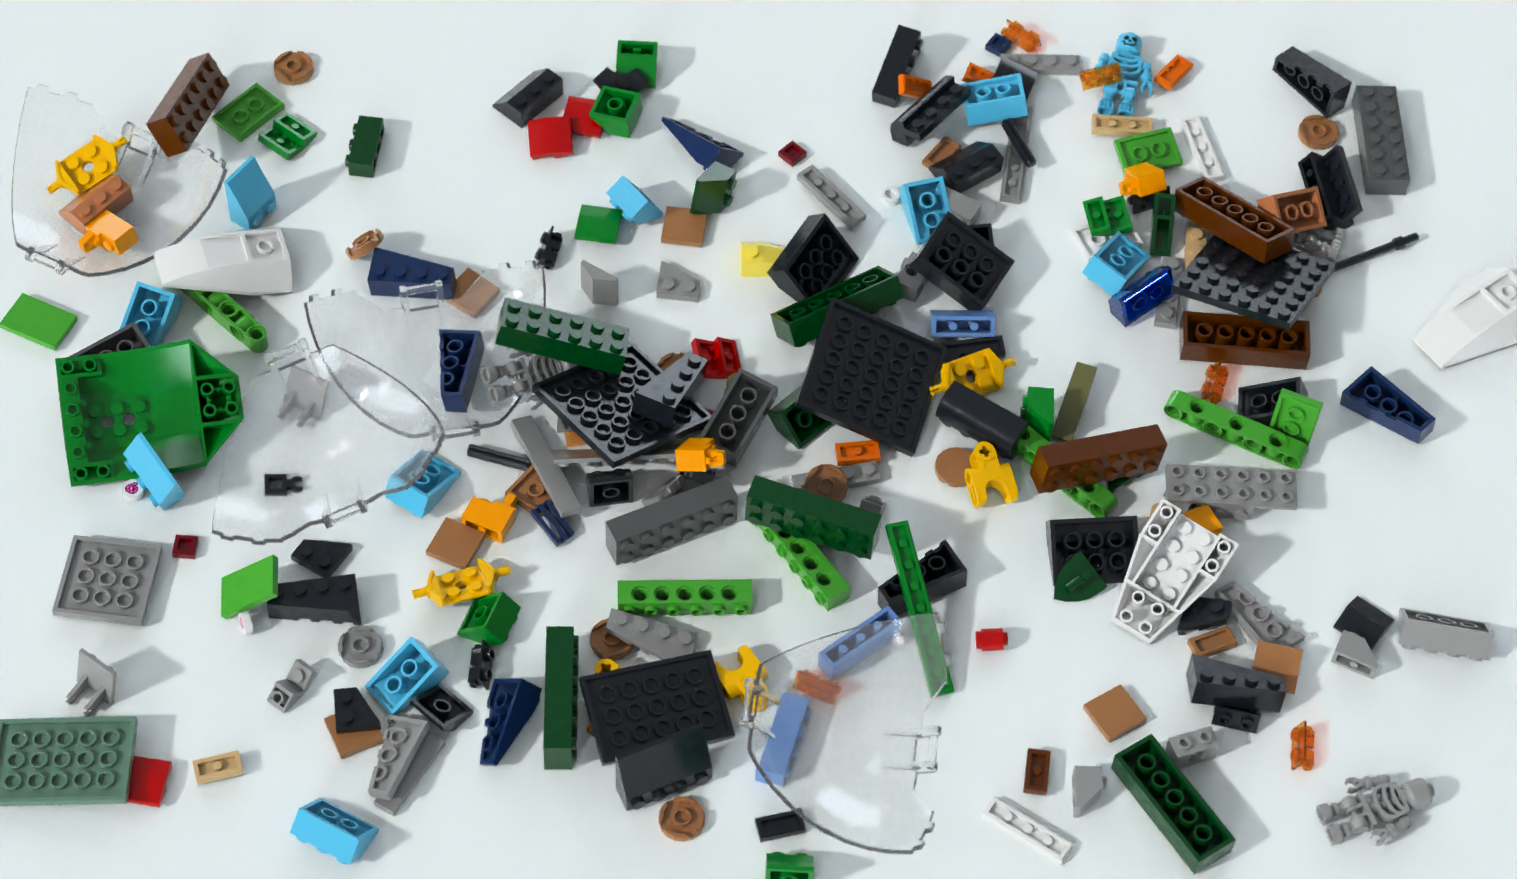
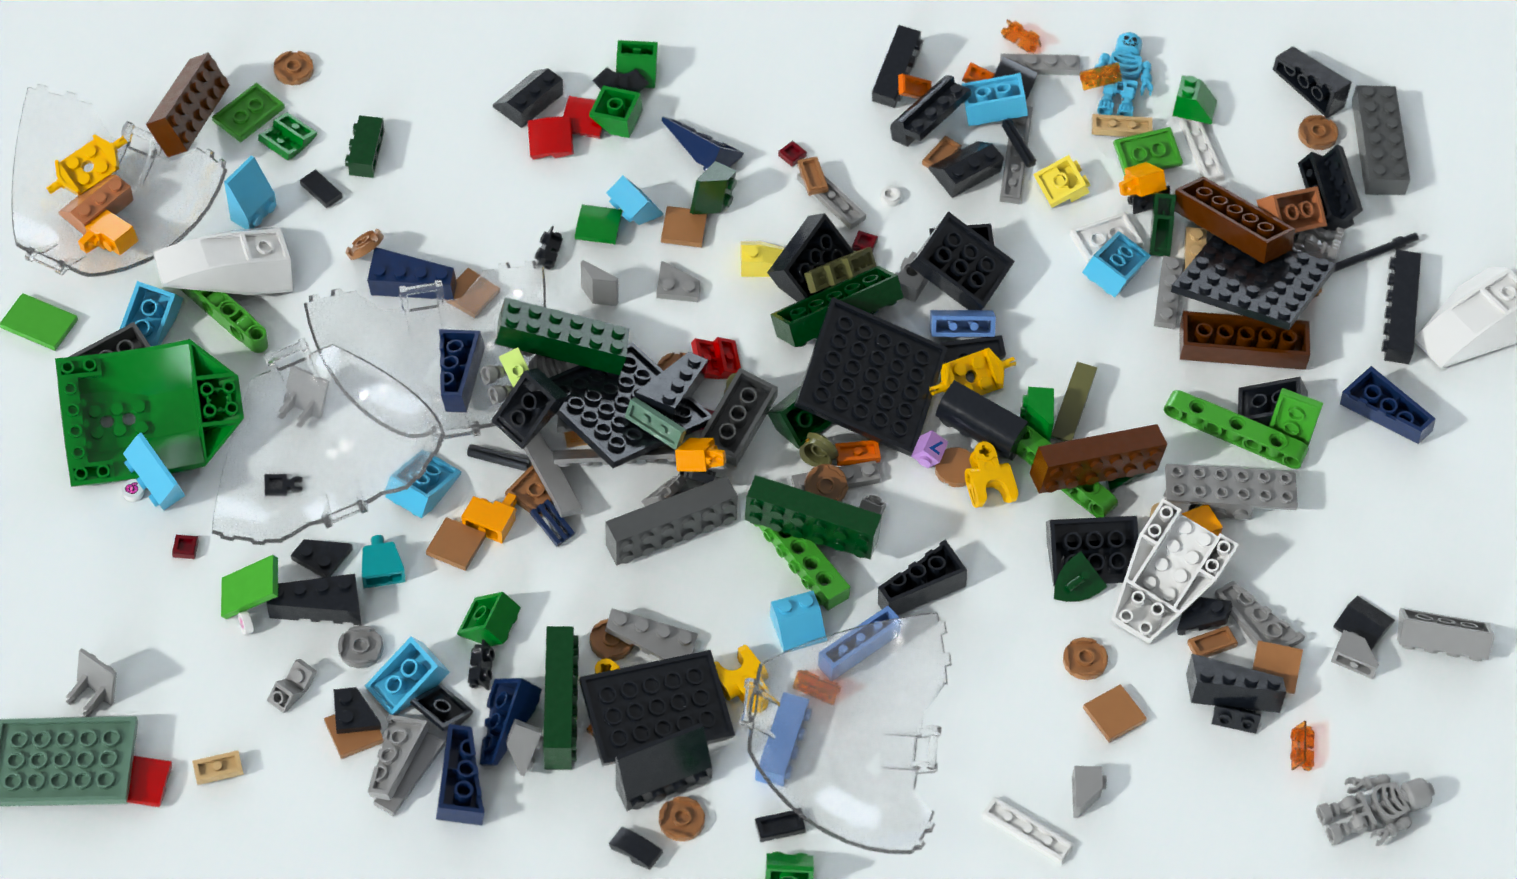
light grey plate [52,535,163,626] -> none
medium azure slope [290,797,379,865] -> none
yellow plate [412,558,511,607] -> none
black slope [586,468,633,507] -> none
bright green brick [618,579,753,616] -> none
green tile [885,520,955,698] -> none
medium azure slope [898,176,951,244] -> none
light grey slope [945,187,982,225] -> none
red brick [975,628,1008,651] -> none
dark blue tile [985,33,1012,57] -> none
reddish brown plate [1023,748,1051,796] -> none
green slope [1083,195,1133,236] -> none
clear blue slope [1108,266,1175,328] -> none
dark green brick [1111,734,1236,875] -> none
orange plate [1154,54,1194,91] -> none
light grey brick [1165,726,1220,769] -> none
clear orange hinge [1200,359,1229,404] -> none
none -> black tile [300,169,342,208]
none -> teal torso [362,535,406,589]
none -> dark blue wedge [436,724,485,826]
none -> black slope [491,368,568,449]
none -> yellowish green plate [499,347,529,387]
none -> light grey slope [506,719,543,776]
none -> black slope [609,826,663,870]
none -> sand green plate [625,397,686,450]
none -> medium azure slope [770,591,827,652]
none -> medium nougat tile [797,156,829,196]
none -> olive piece [799,432,839,467]
none -> olive slope [804,247,877,293]
none -> dark red tile [852,231,878,252]
none -> lavender brick [911,430,948,468]
none -> light yellow plate [1033,155,1091,208]
none -> medium nougat tile [1063,637,1108,680]
none -> green slope [1172,75,1217,125]
none -> black brick [1381,249,1421,365]

